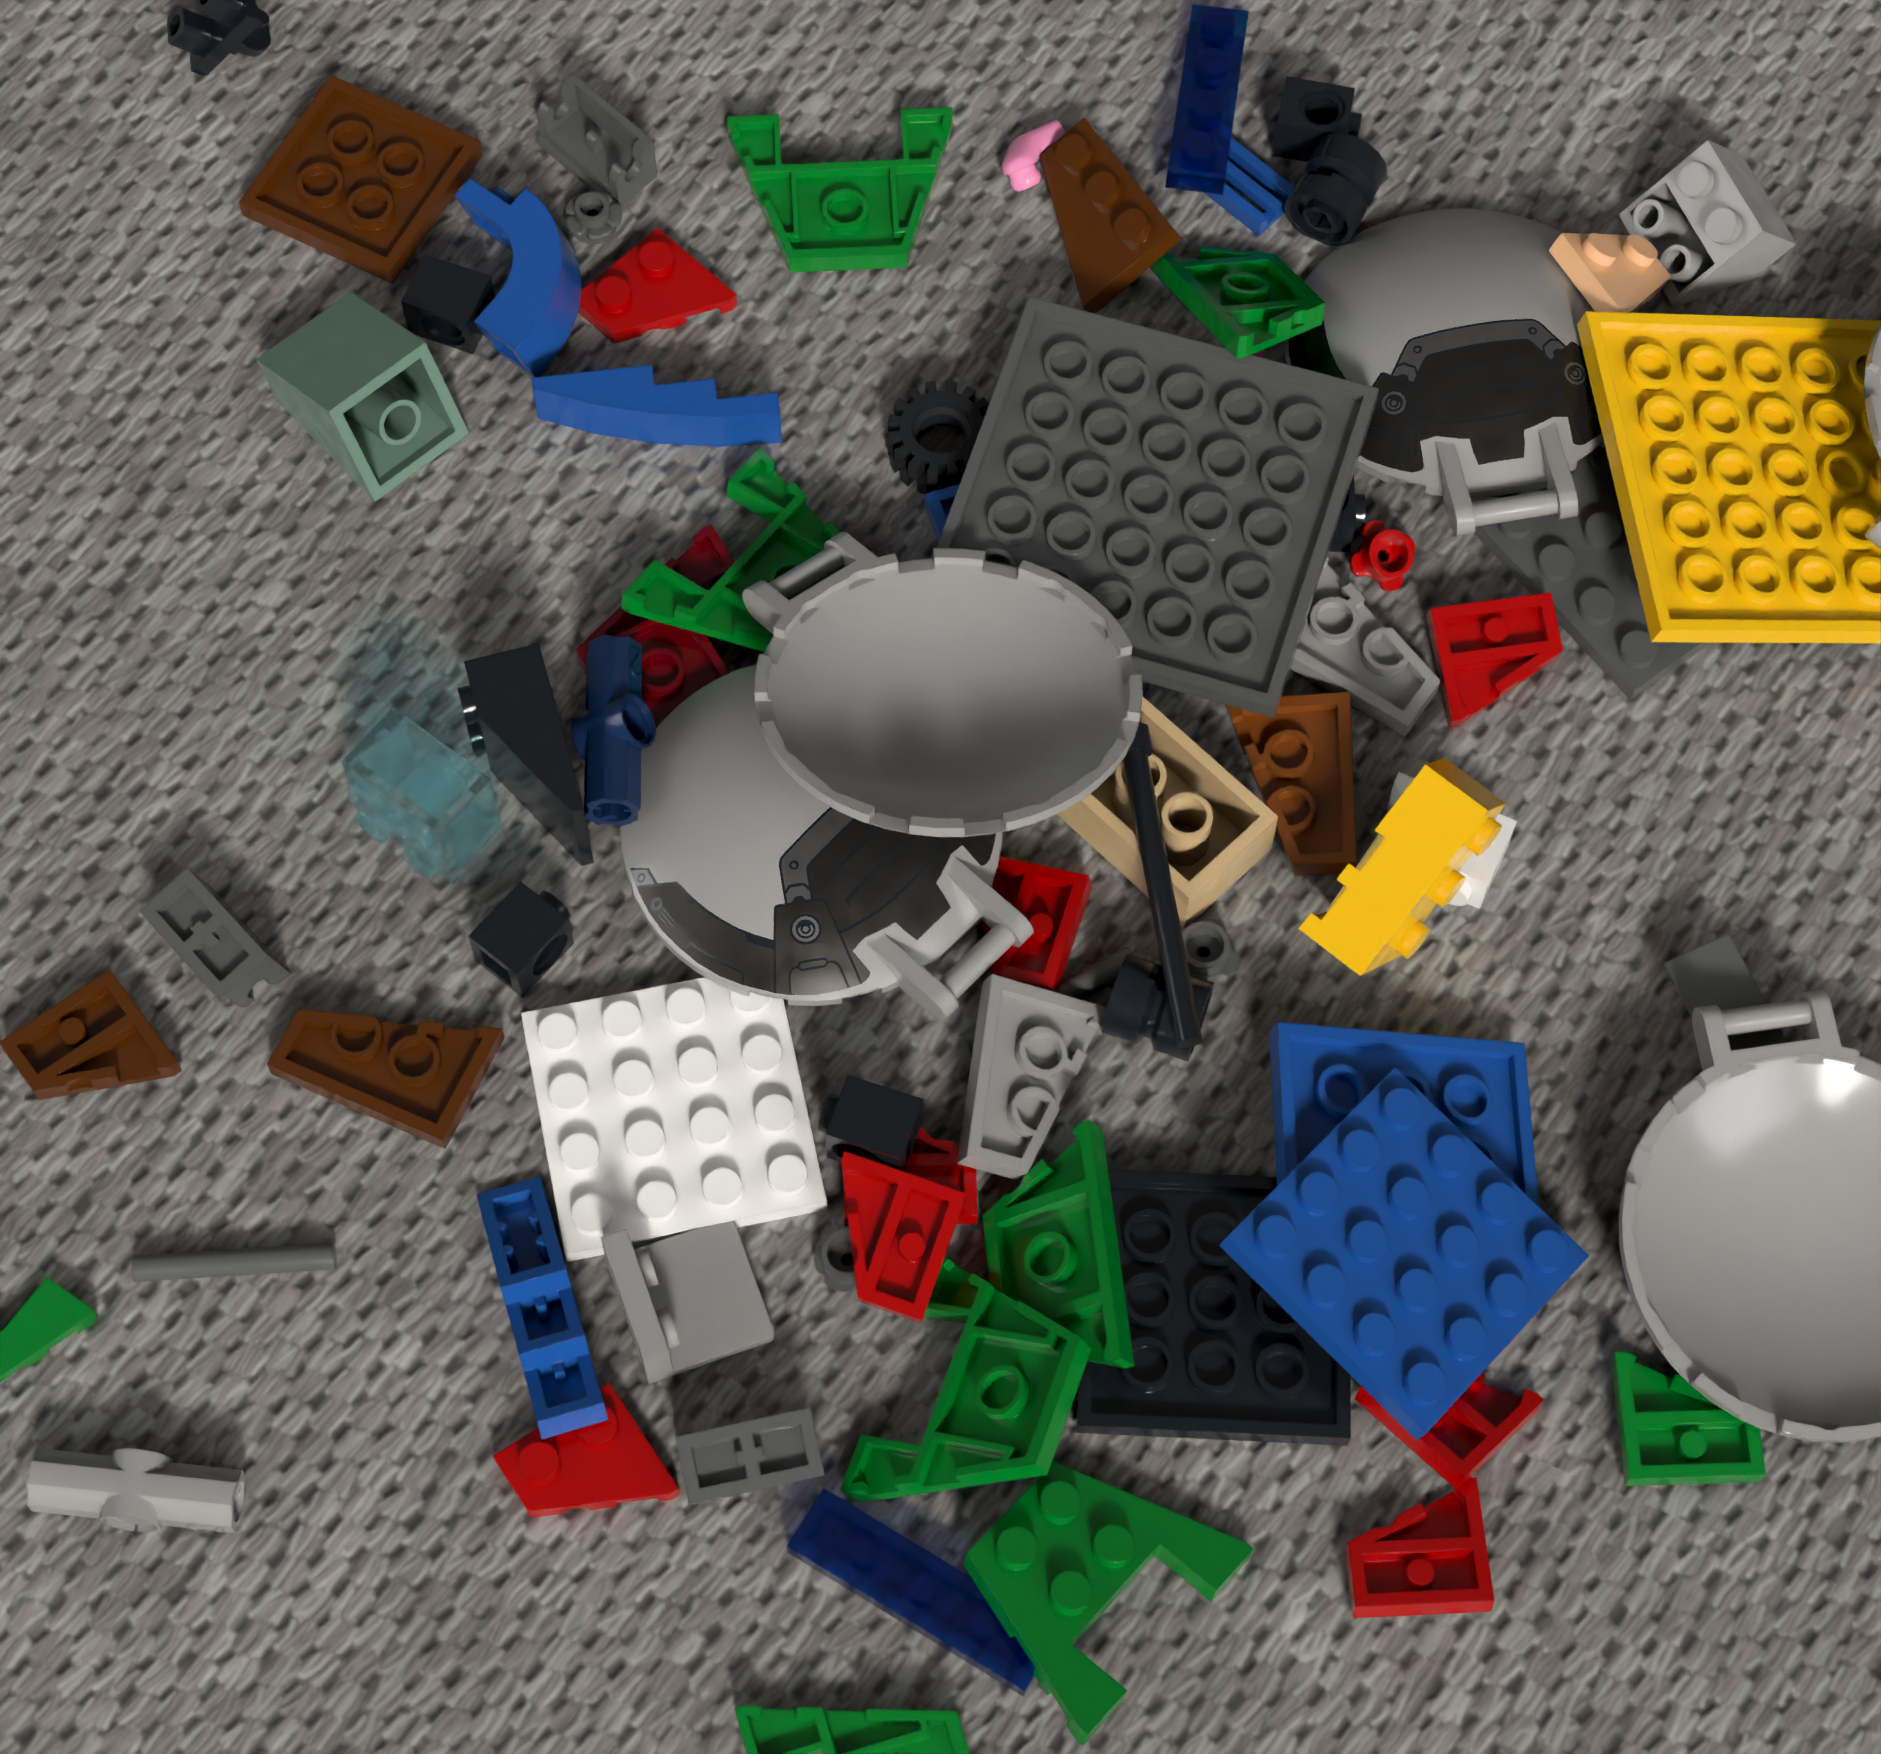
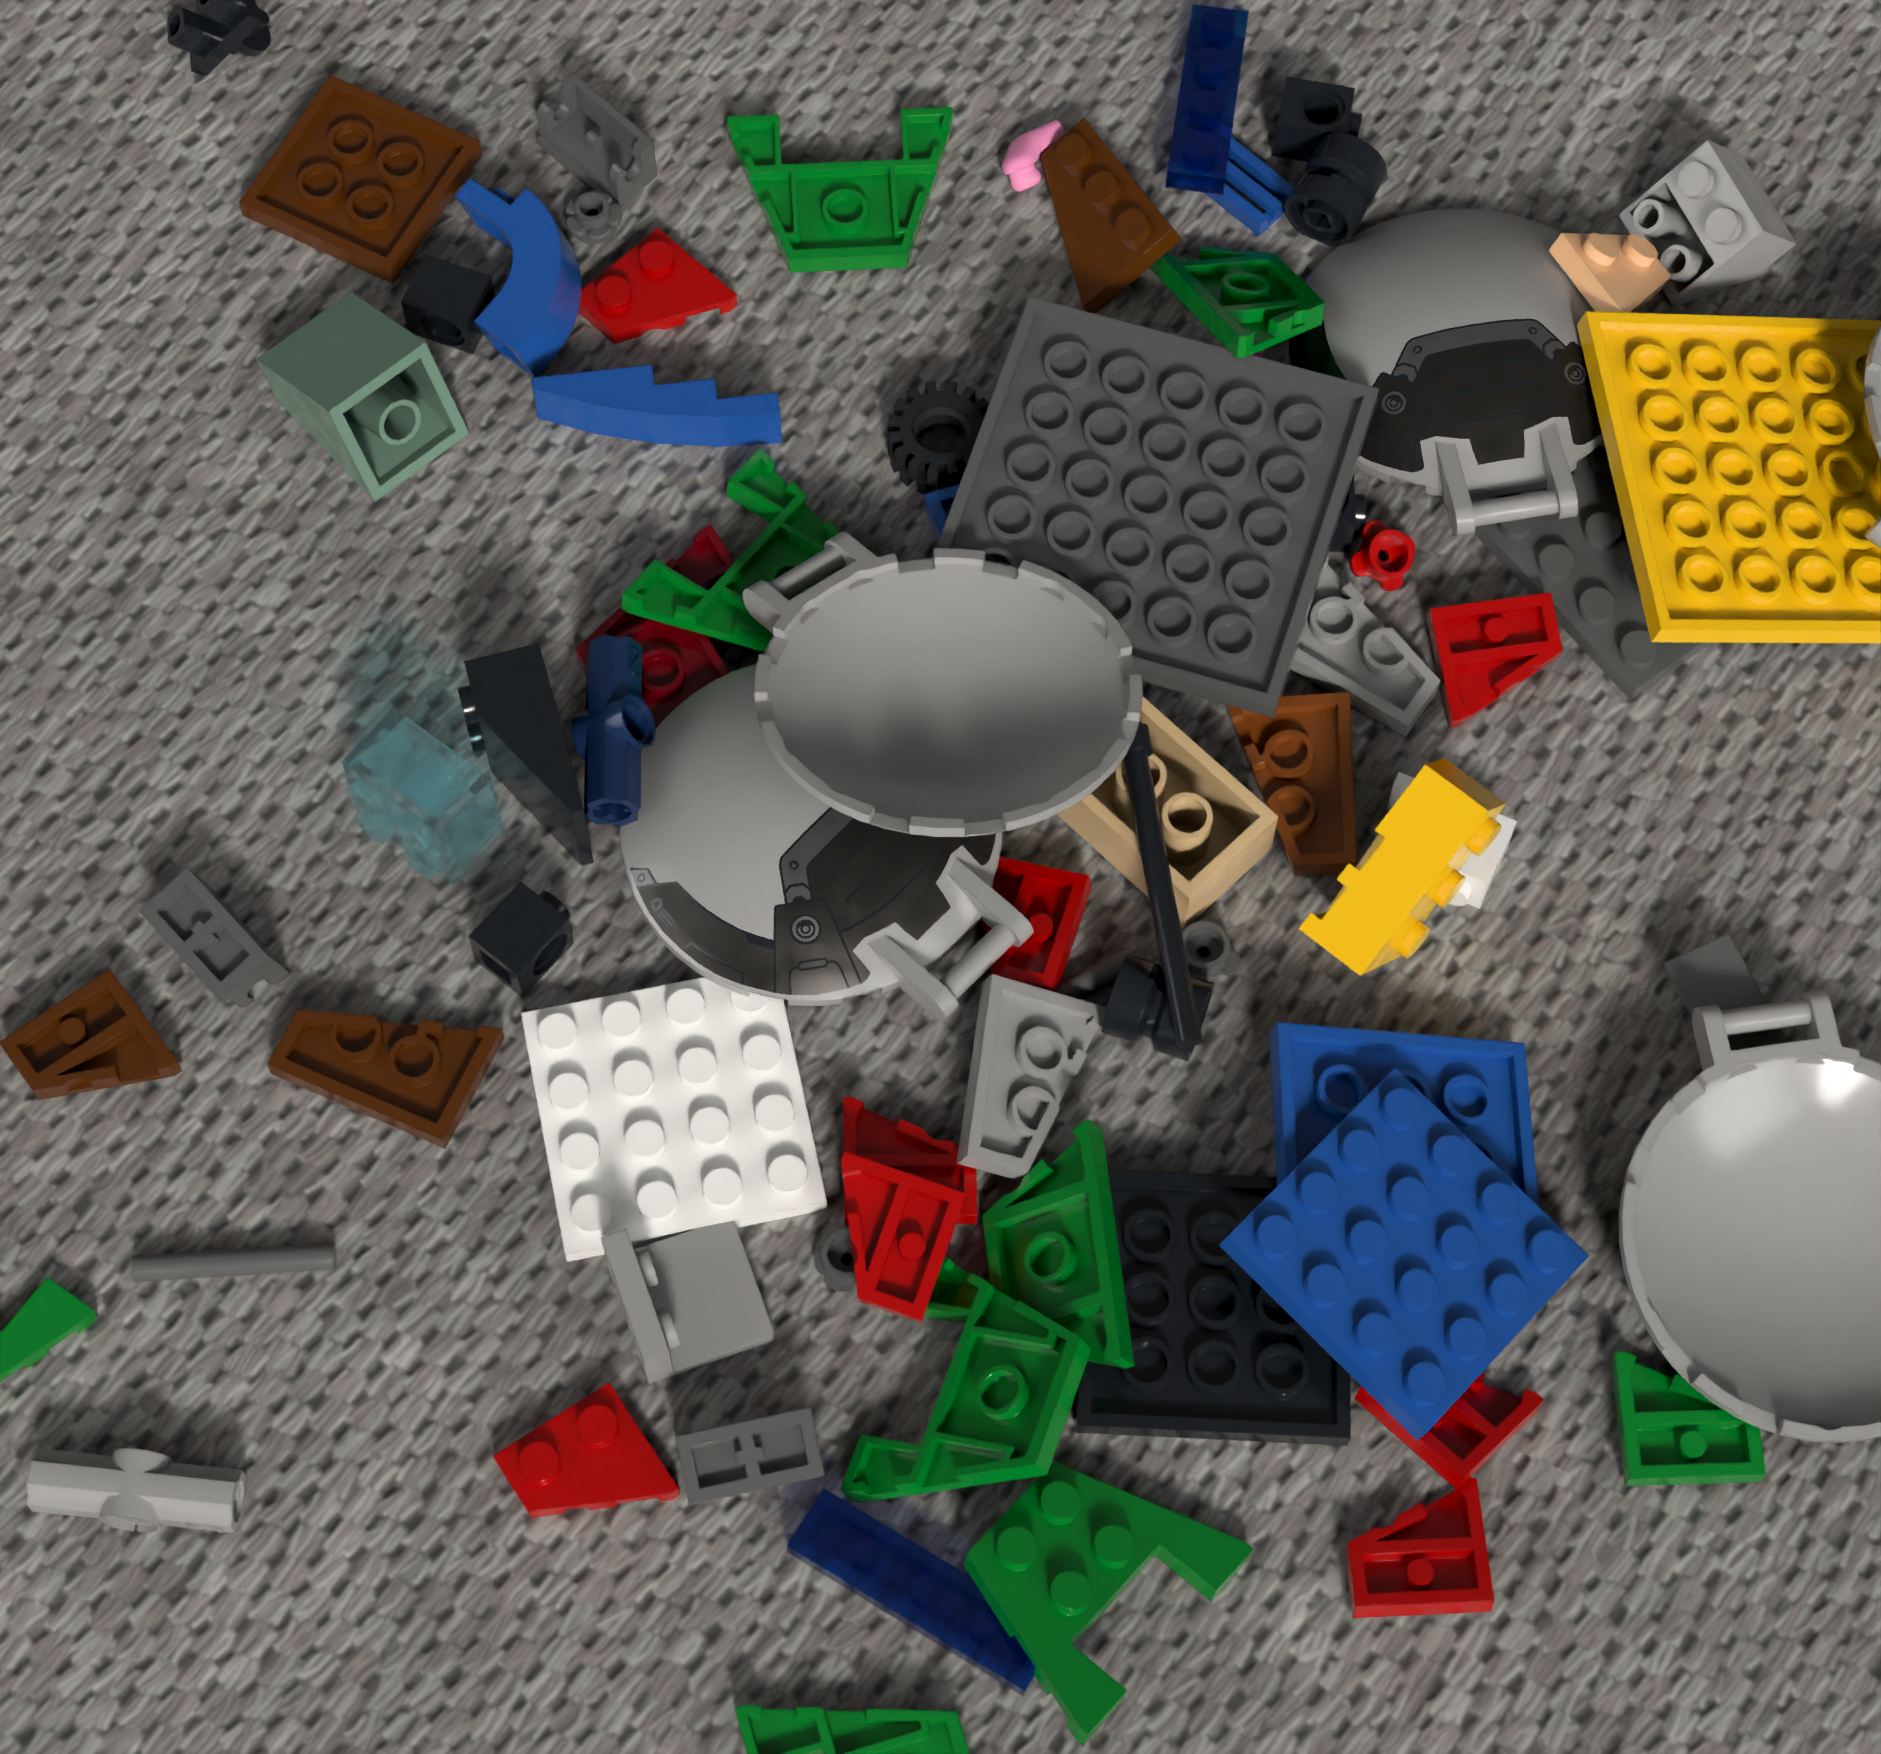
blue slope [476,1176,608,1439] -> none
black brick [818,1075,924,1172] -> none

